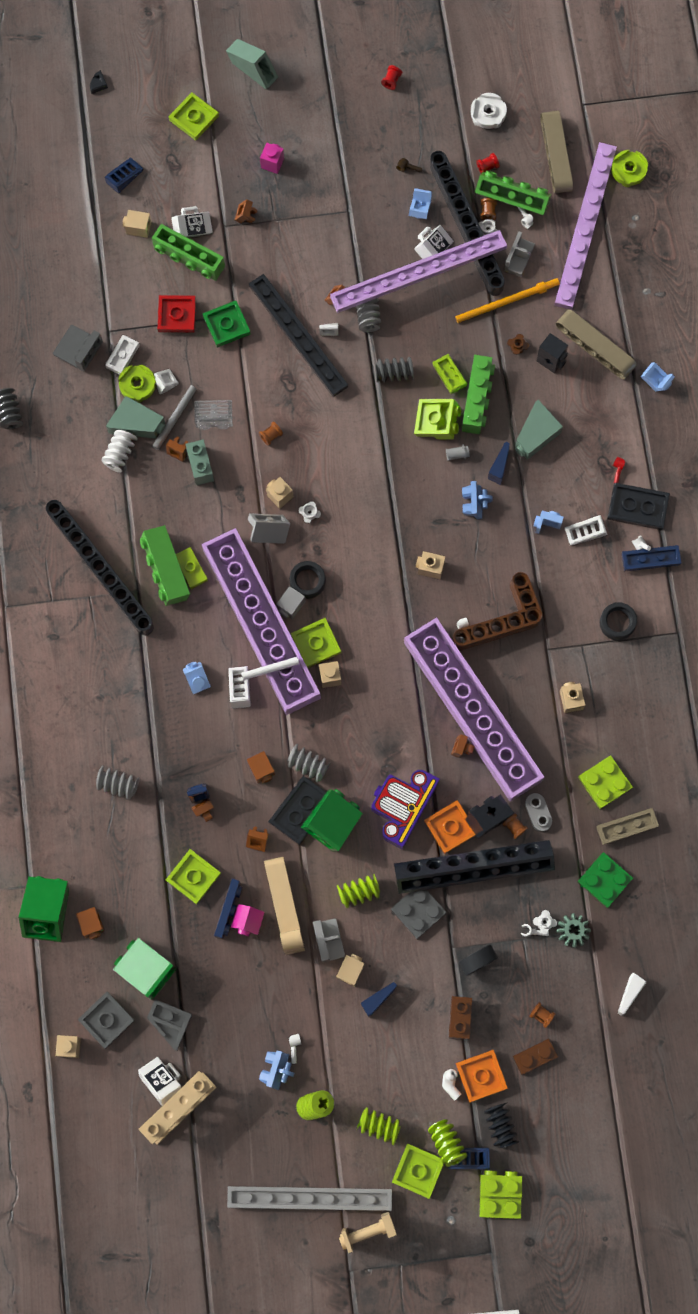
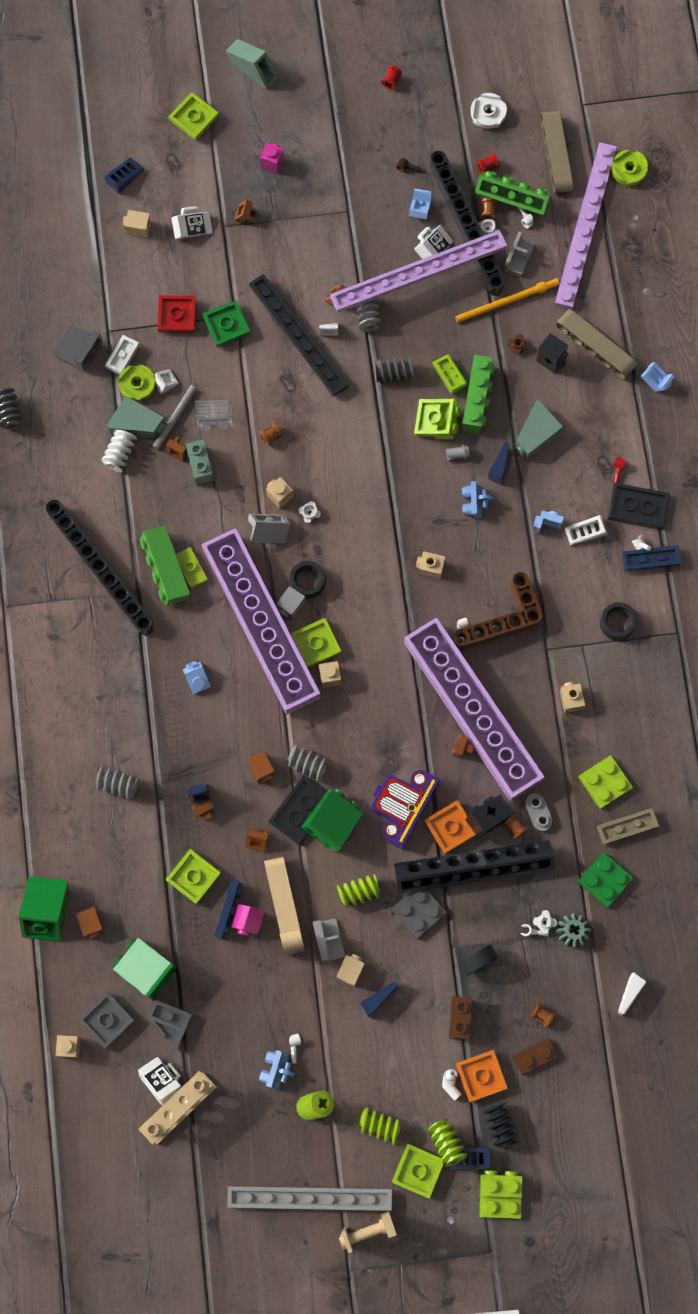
black tile [90,70,108,94] -> none
bright green brick [152,224,225,281] -> none
white slope [229,666,251,708] -> none
white bar [241,657,299,680] -> none

